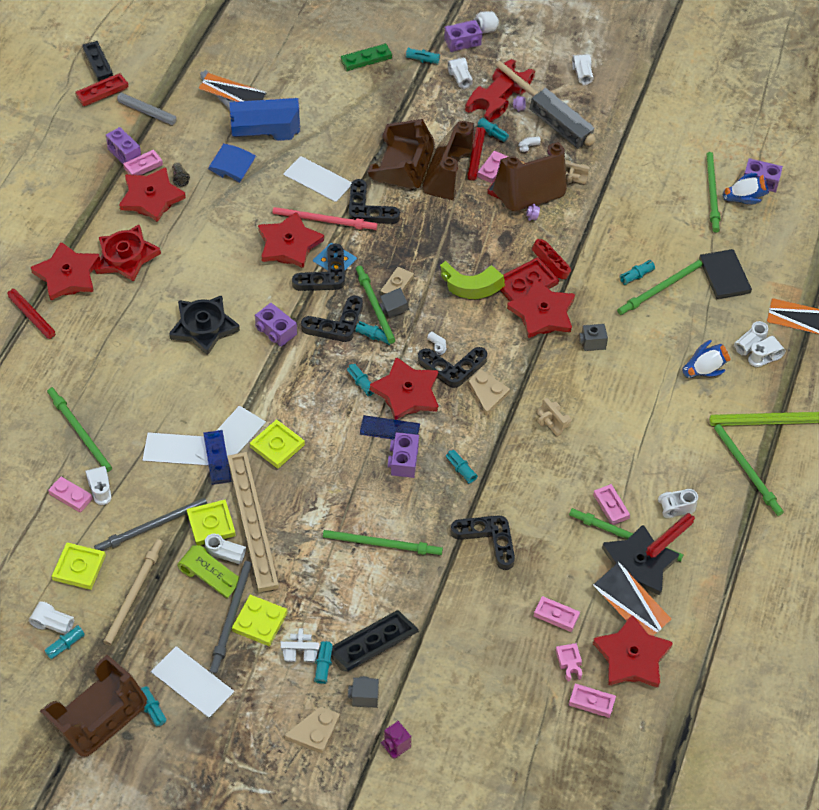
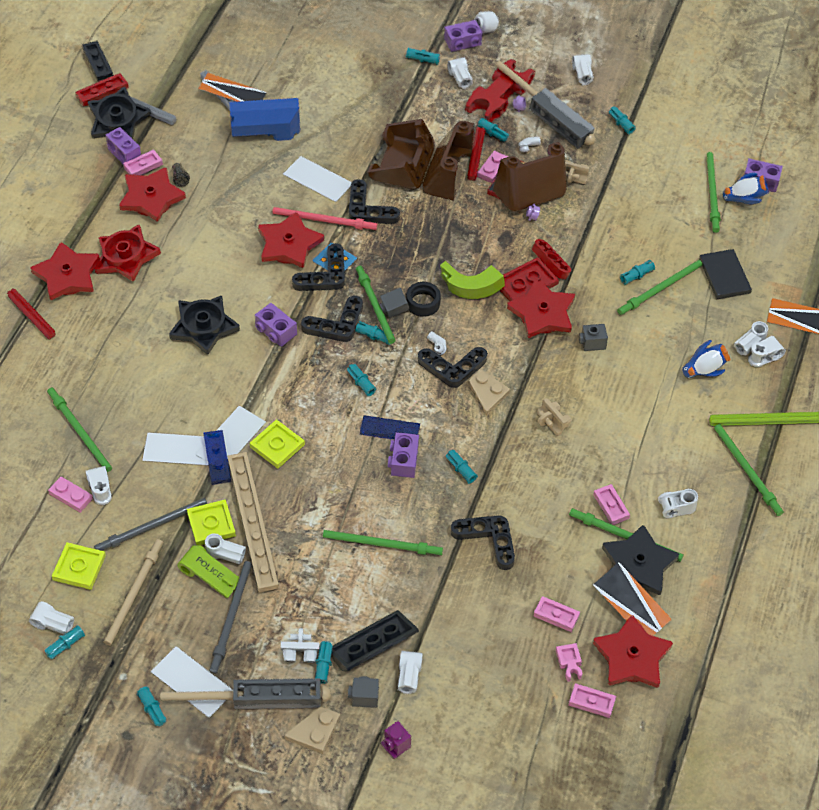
reddish brown windscreen [40,655,147,757] -> none
blue slope [208,144,256,183] -> none
neon yellow plate [232,595,288,647] -> none
green plate [340,43,392,71] -> none
red plate [369,358,439,420] -> none
tan plate [380,267,414,295] -> none
red axle [646,513,695,558] -> none
none -> black plate [88,87,151,139]
none -> dark grey piece [160,679,331,709]
none -> white piece [398,651,423,694]
none -> black tyre [406,281,441,317]
none -> teal axle [609,106,636,134]

